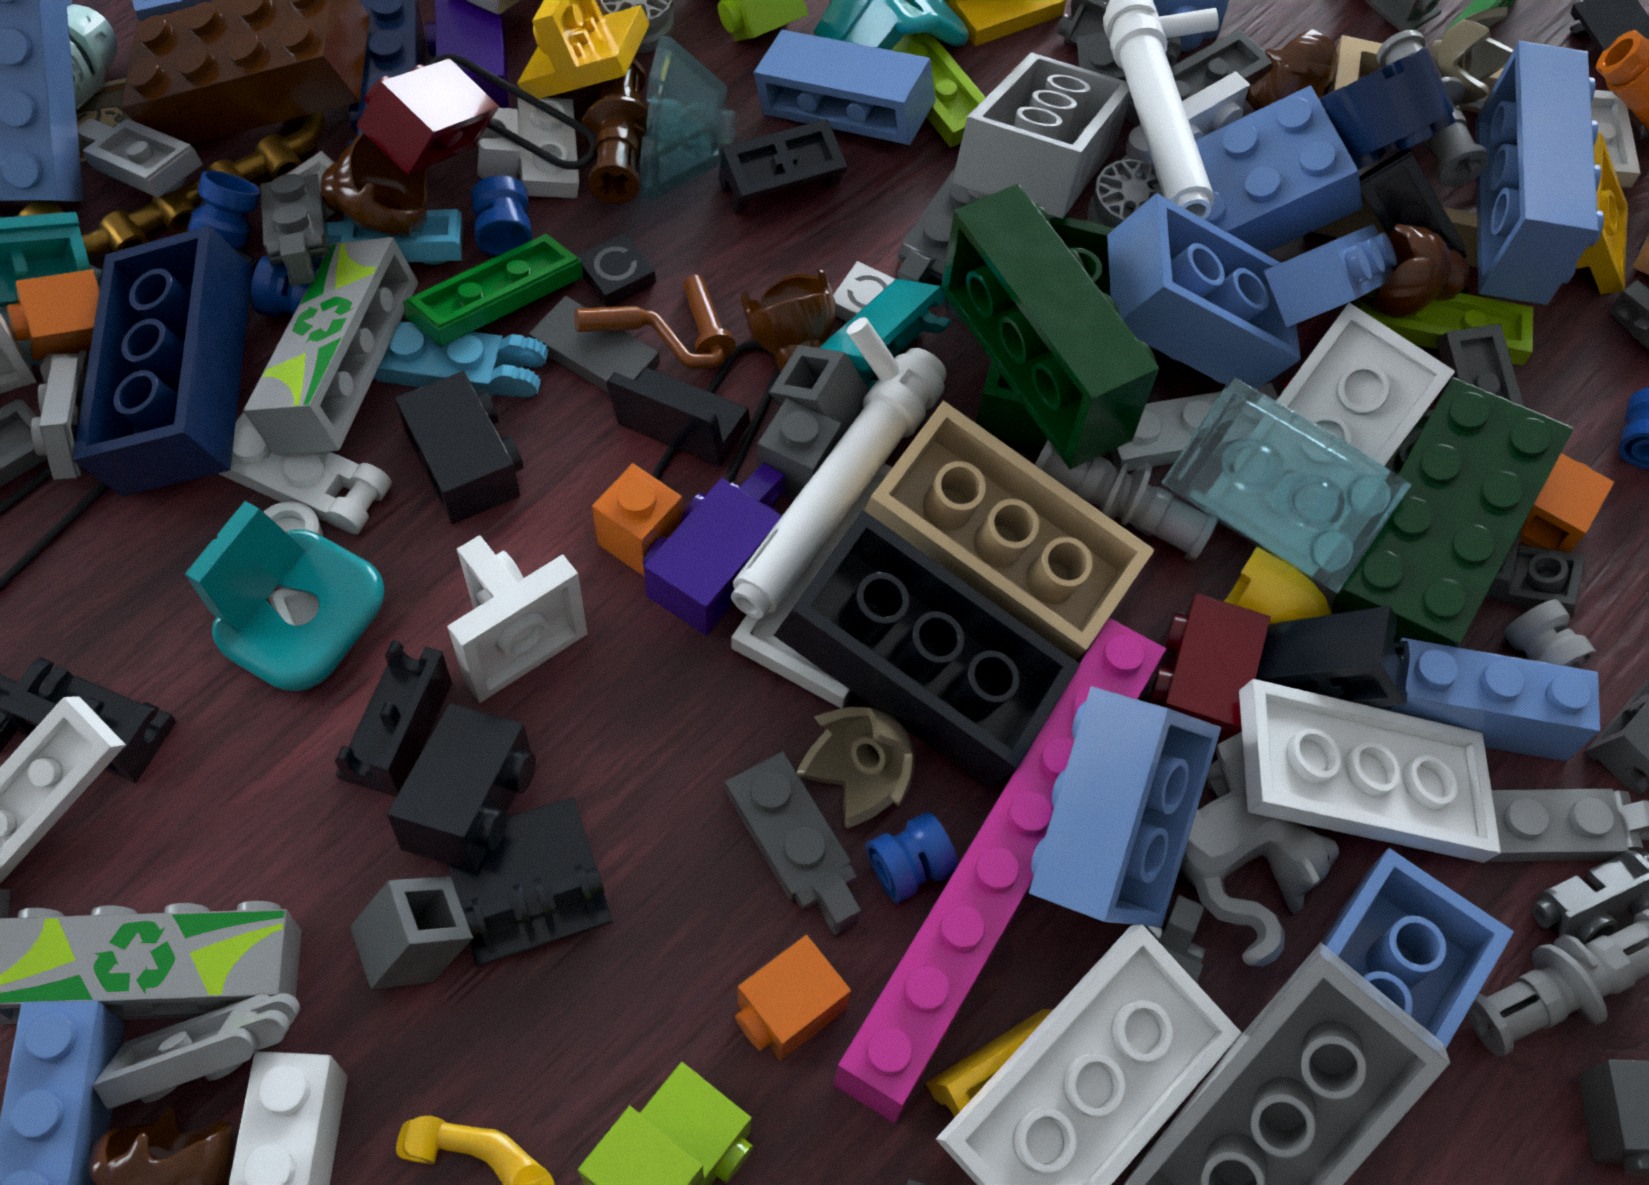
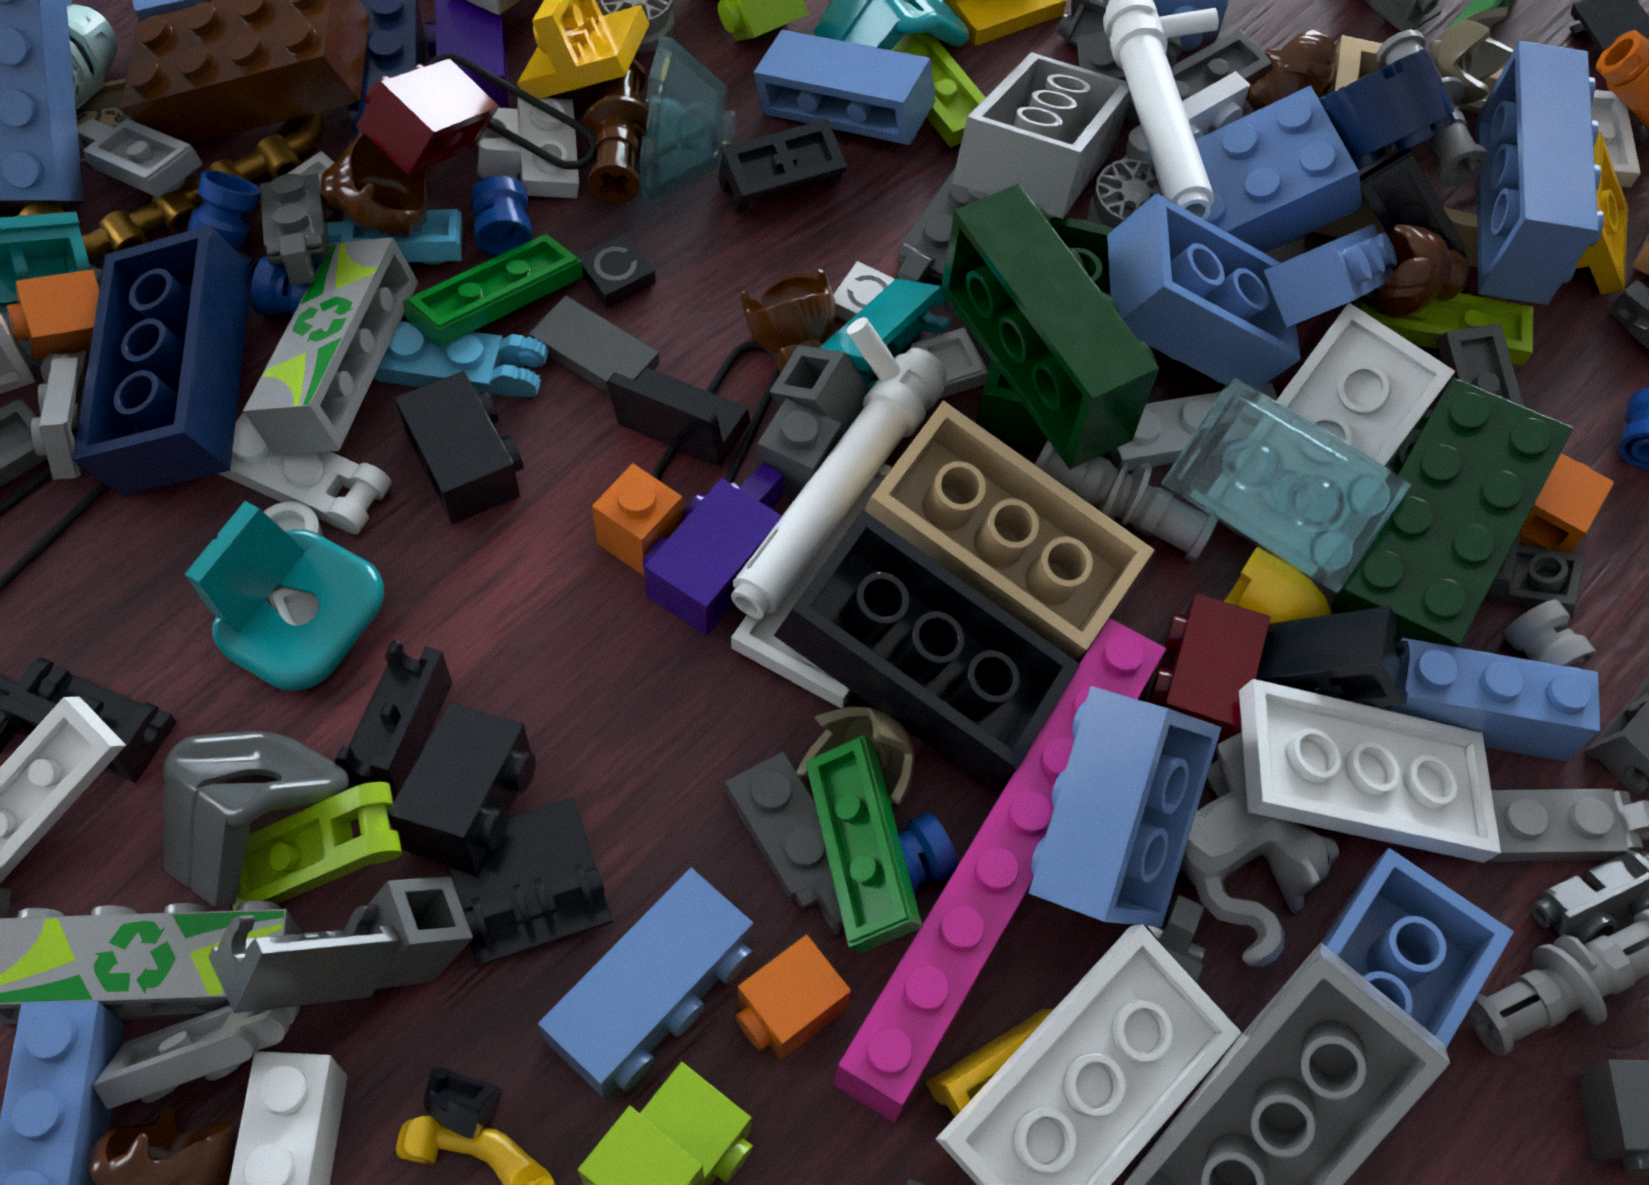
white bracket [447,535,588,704] -> none
dark orange piece [574,275,736,369] -> none
none -> dark grey piece [162,731,349,907]
none -> dark grey hinge [209,905,401,1013]
none -> lime plate [232,782,402,911]
none -> black tile [423,1067,502,1140]
none -> medium blue brick [538,867,754,1100]
none -> green tile [805,735,923,954]
none -> white tile [911,327,988,399]

